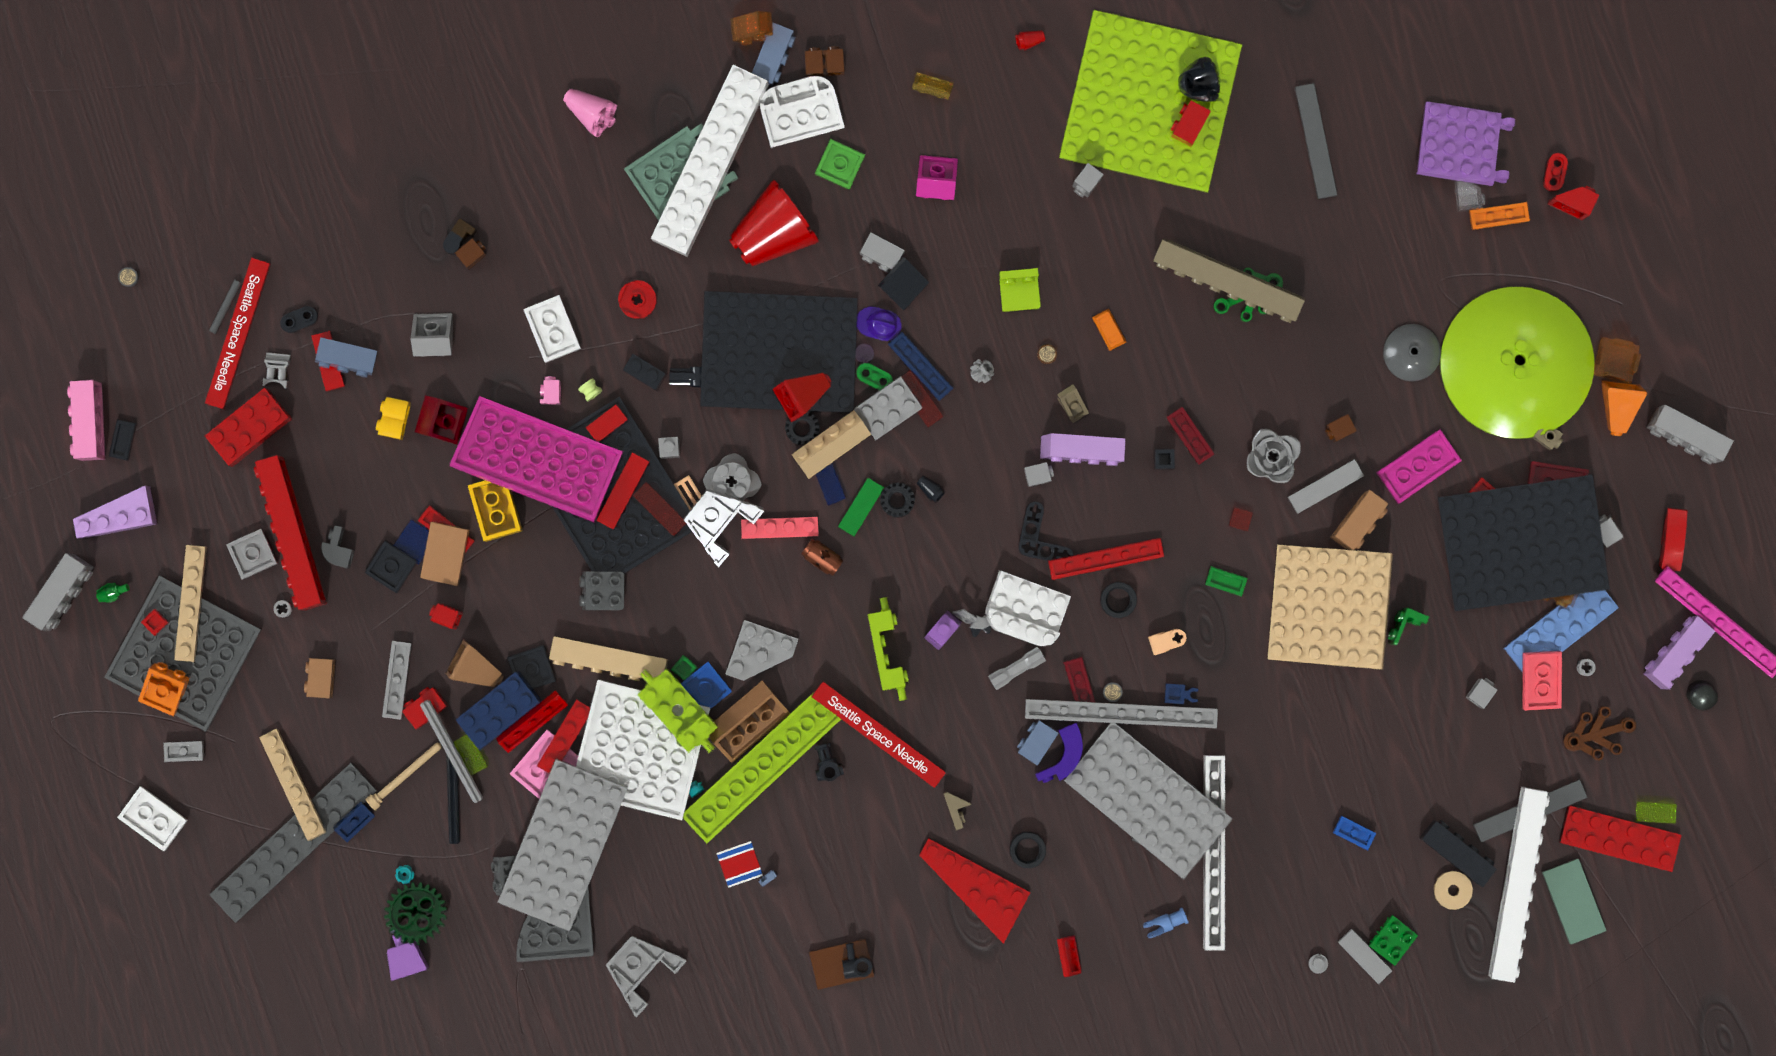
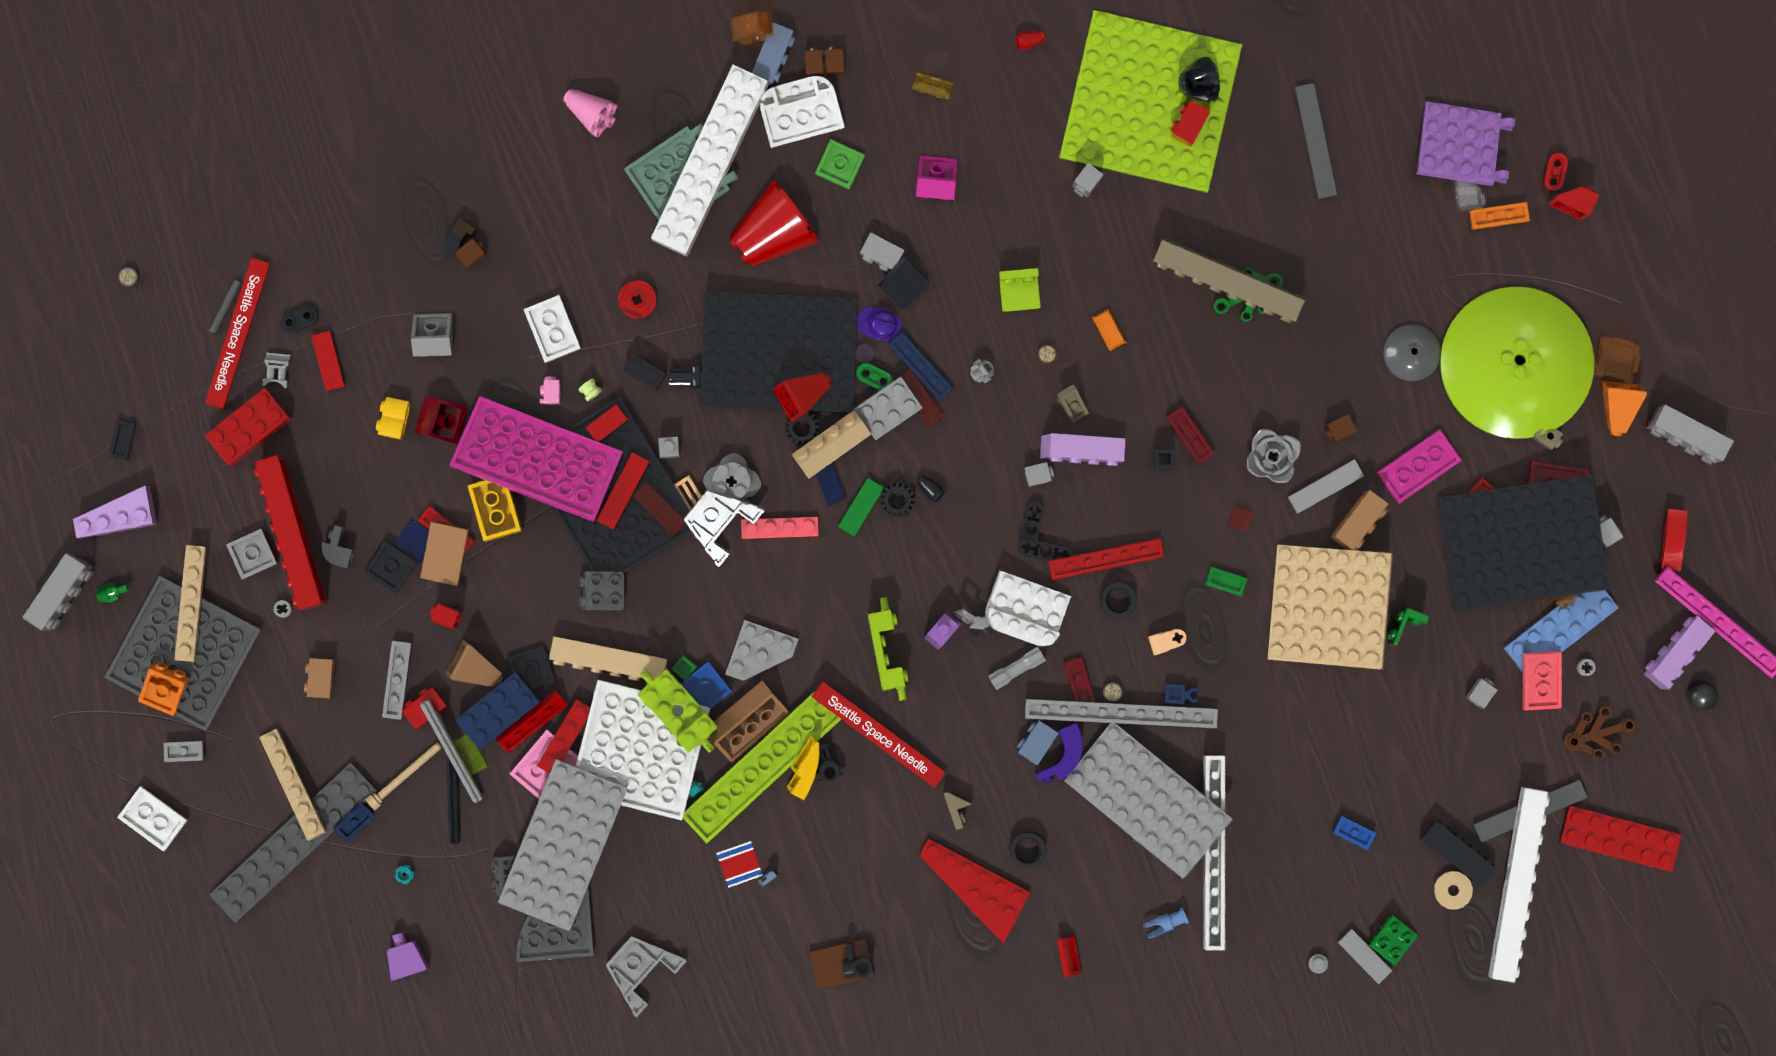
bright pink brick [67,380,105,461] -> none
red tile [141,609,169,636] -> none
sand blue brick [315,337,377,377] -> none
dark green gear [384,882,448,945] -> none
copper piece [801,539,843,576] -> none
sand green tile [1542,858,1606,945] -> none
clear neon green tile [1636,802,1677,824] -> none
none -> yellow slope [787,736,819,800]

